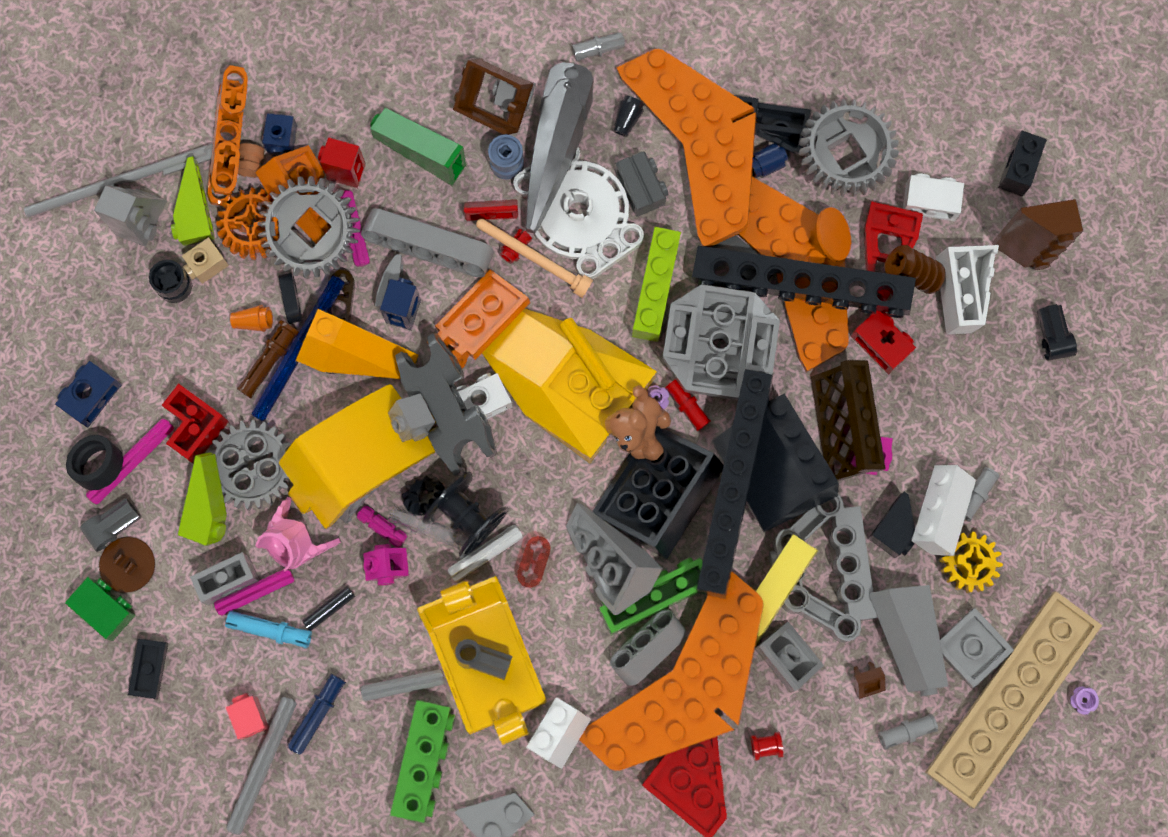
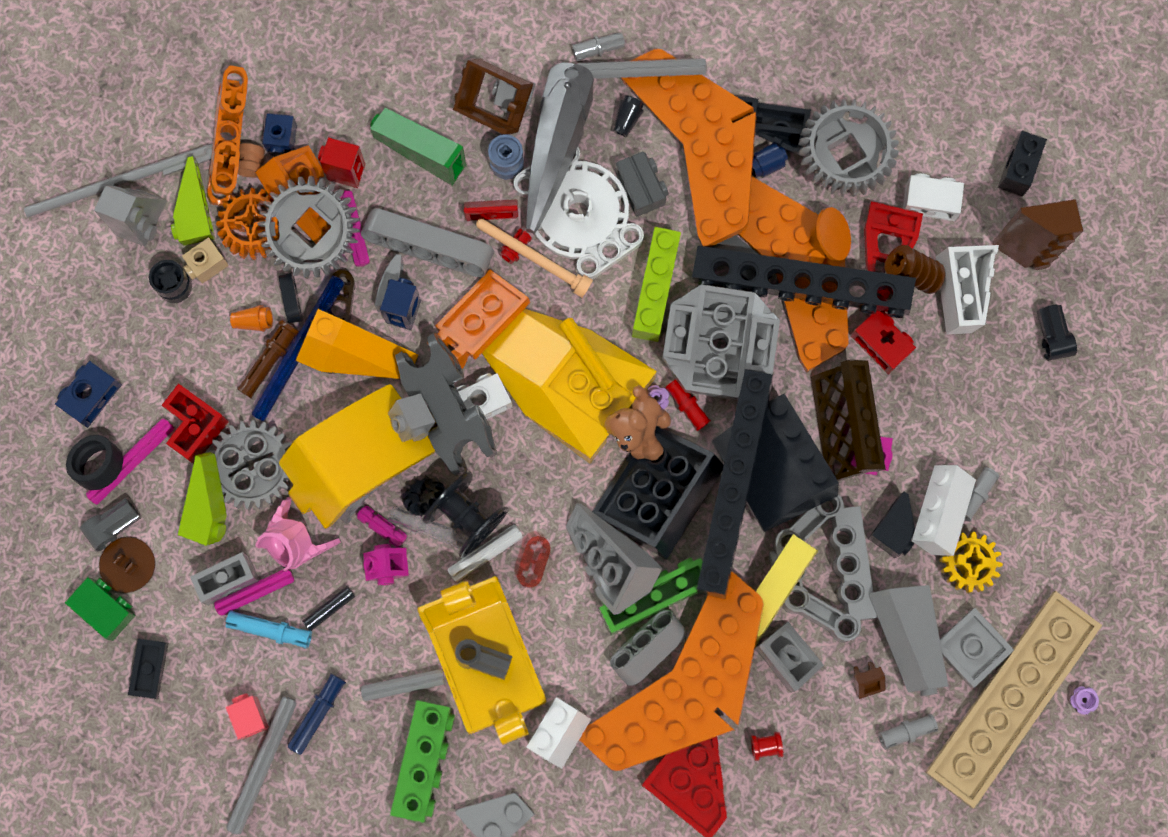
none -> light grey axle [578,58,707,79]

